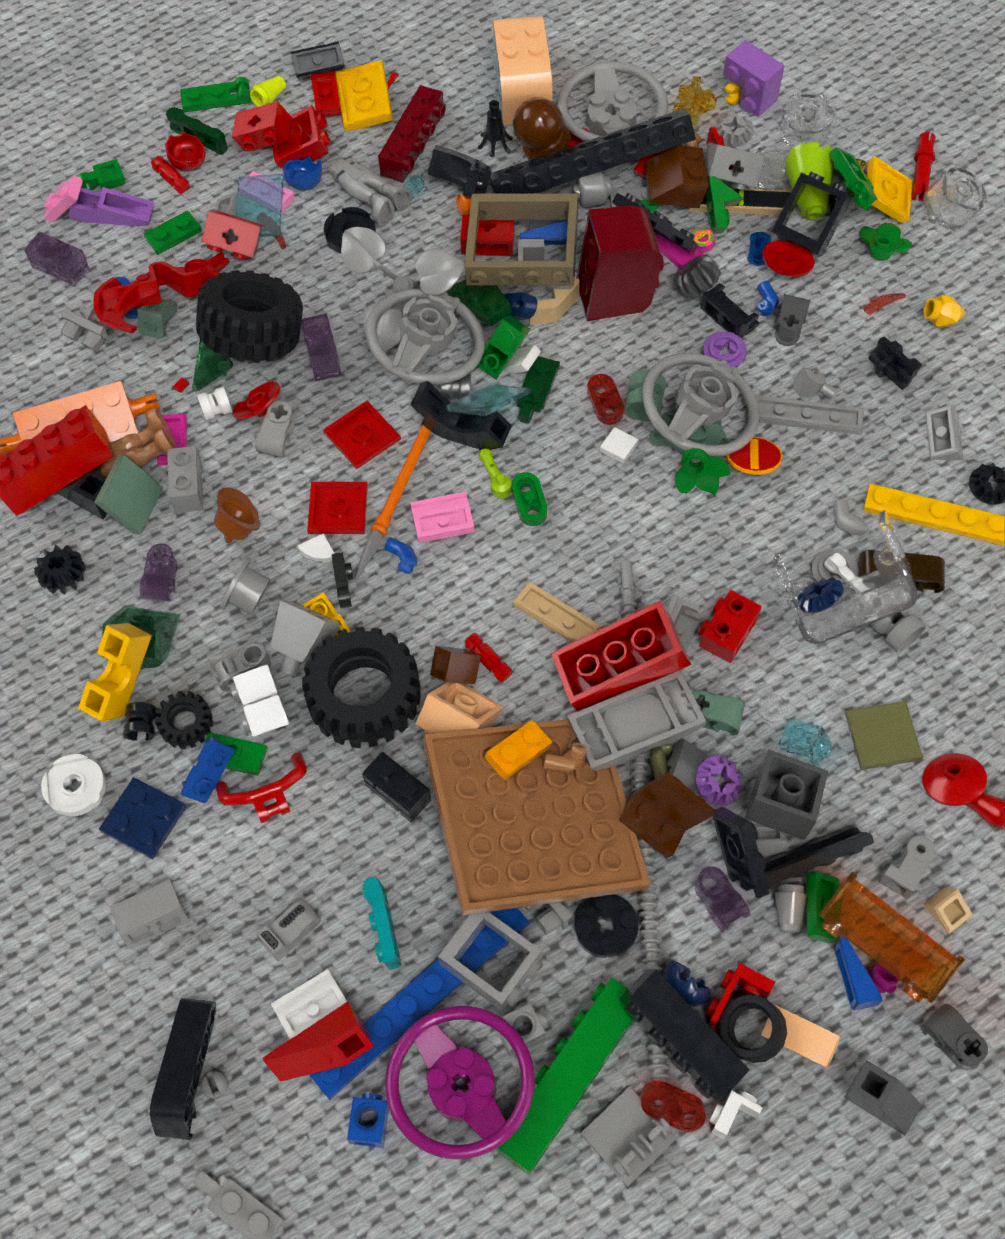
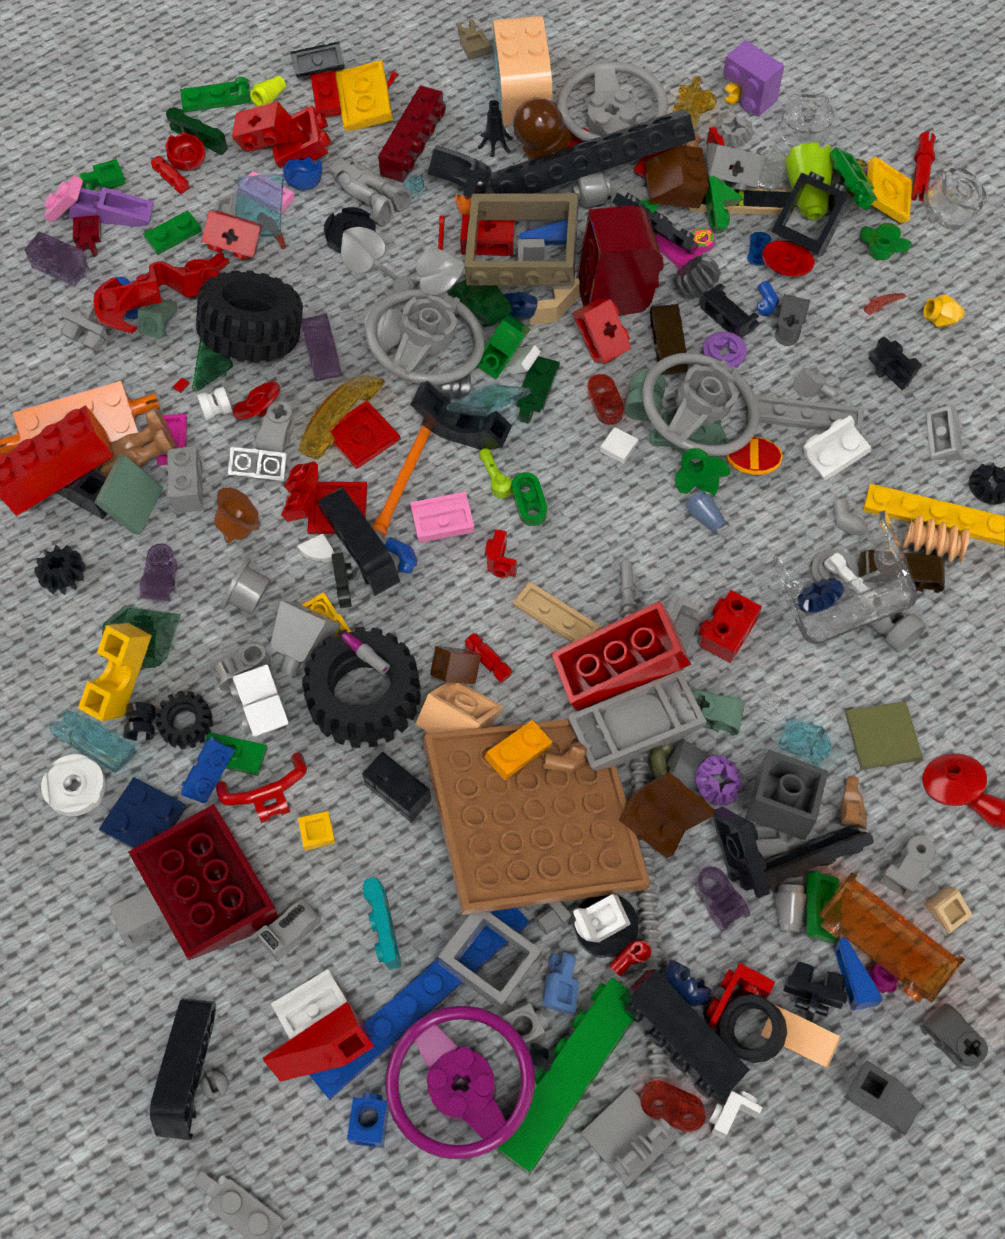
none -> clear light blue hinge [50,711,136,773]
none -> dark red plate [73,215,101,258]
none -> dark red slope [128,804,278,961]
none -> slope [227,446,287,481]
none -> red slope [281,461,318,522]
none -> clear yellow slope [298,375,385,459]
none -> yellow plate [298,811,336,851]
none -> black beam [317,487,400,596]
none -> light grey piece [342,632,390,675]
none -> red hinge [438,216,445,250]
none -> dark tan plate [457,19,491,60]
none -> red bracket [485,529,517,578]
none -> black hand [530,1043,551,1071]
none -> medium blue plate [543,952,579,1014]
none -> red brick [572,298,632,364]
none -> white bracket [573,894,631,943]
none -> red arm [609,940,652,977]
none -> dark brown beam [650,304,688,375]
none -> sand blue cone [686,490,727,533]
none -> black hips [783,962,848,1022]
none -> white bracket [804,415,871,481]
none -> medium nougat helmet [840,776,867,830]
none -> light nougat piece [903,515,970,564]

